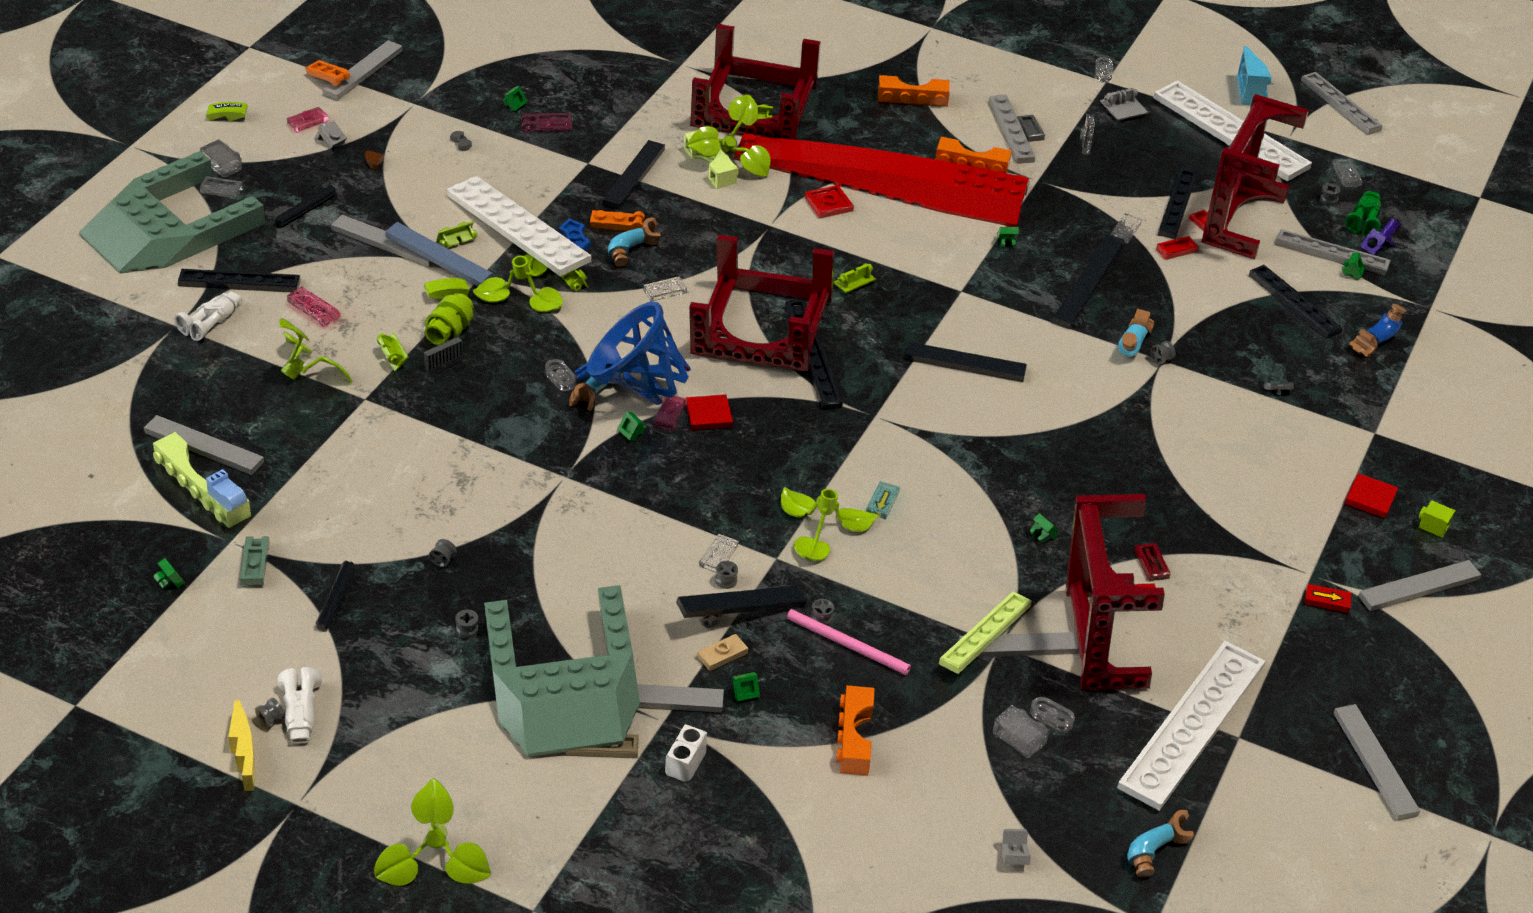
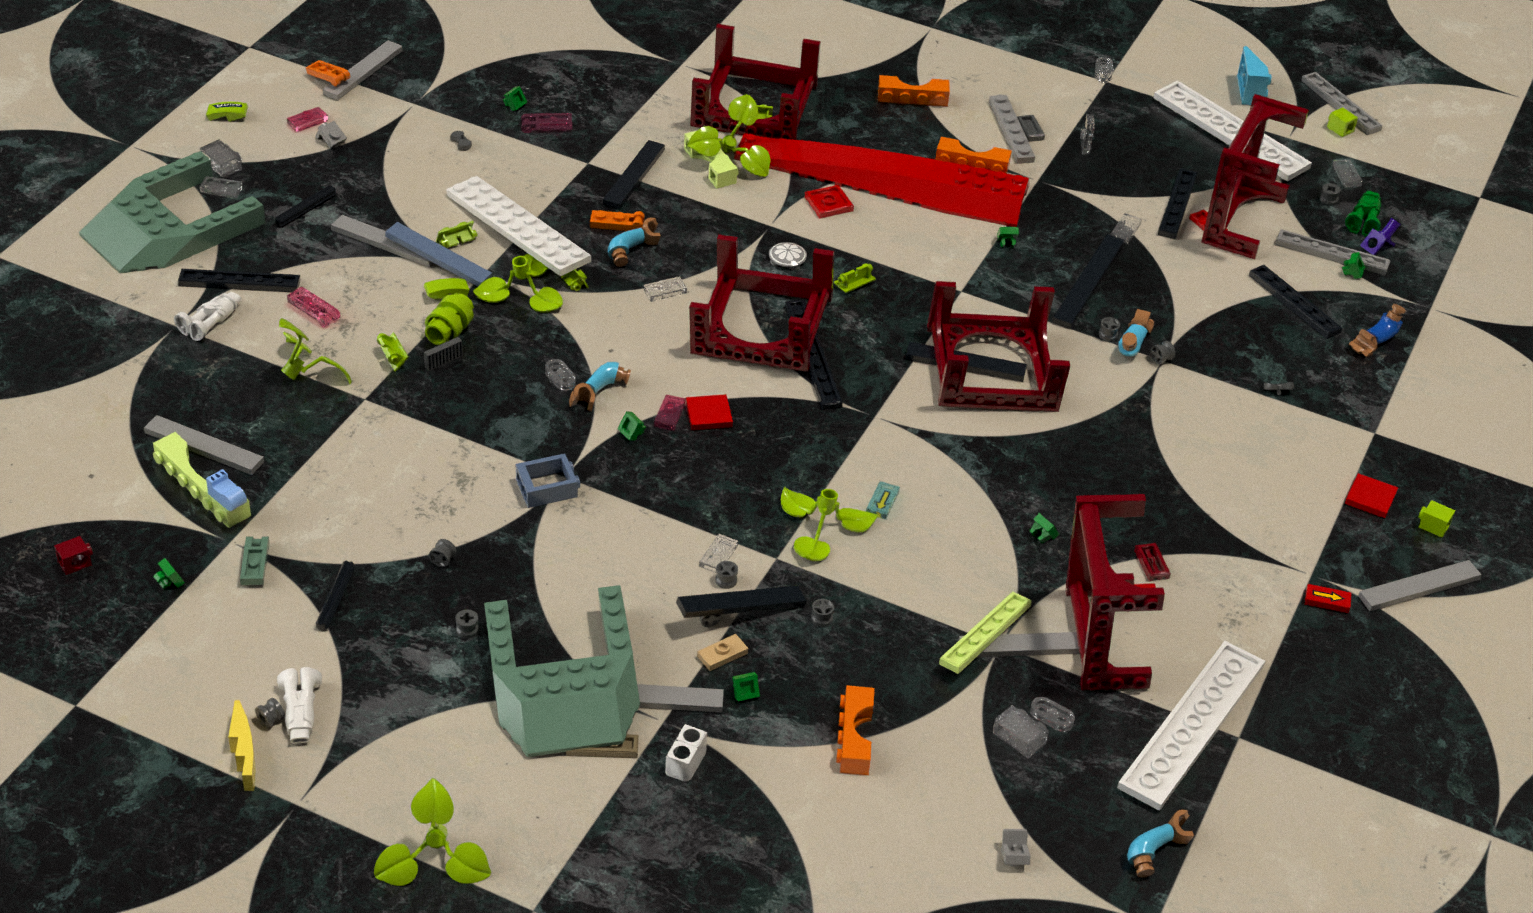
reddish brown tile [365,150,384,170] -> none
blue tile [559,219,591,251] -> none
blue piece [575,301,691,405] -> none
bright pink piece [787,609,911,675] -> none
light grey hinge [1100,88,1148,120] -> none
red tile [1156,236,1199,260] -> none
light grey tile [1333,704,1420,820] -> none
none -> dark red brick [54,536,93,575]
none -> sand blue window [515,454,580,508]
none -> dish [769,242,807,270]
none -> dark red arch [927,281,1070,412]
none -> dark grey wheel [1099,317,1120,342]
none -> lime brick [1327,107,1358,137]

